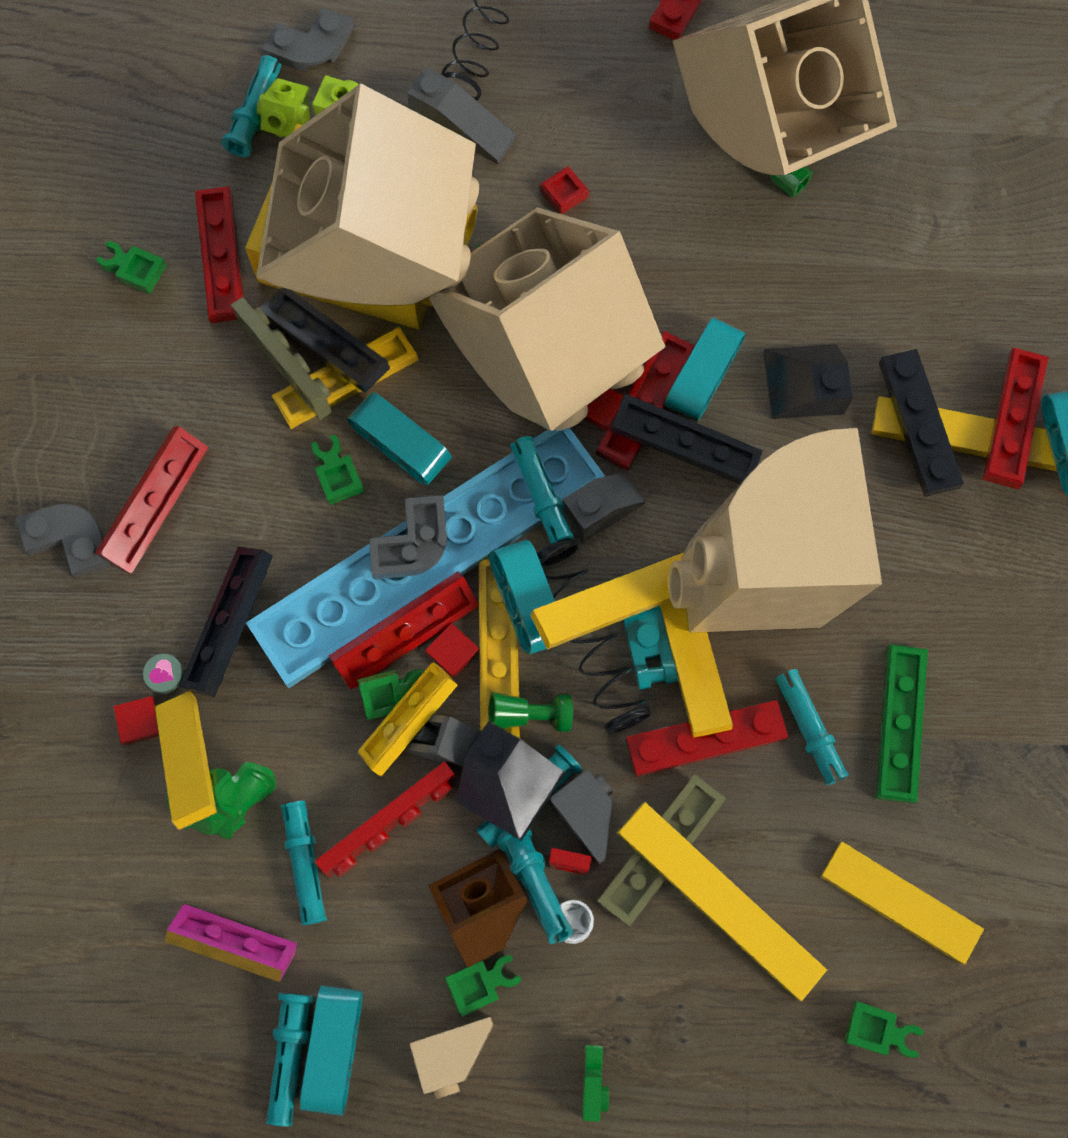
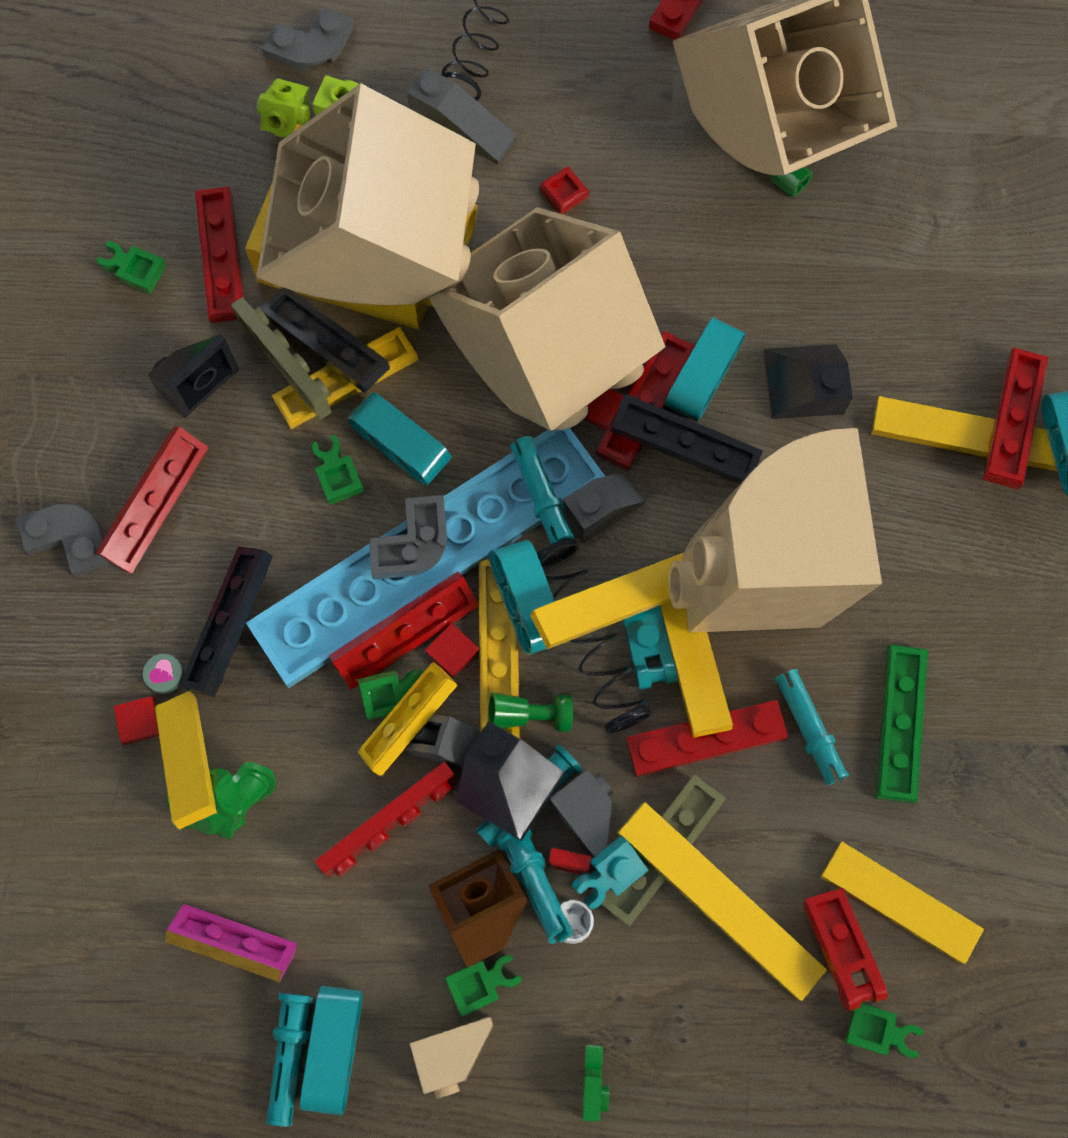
teal pin [221,55,282,157] -> none
teal pin [280,801,327,926] -> none
black plate [879,349,964,497] -> none
none -> black slope [148,334,239,418]
none -> teal plate [572,836,648,910]
none -> red plate [802,888,888,1012]

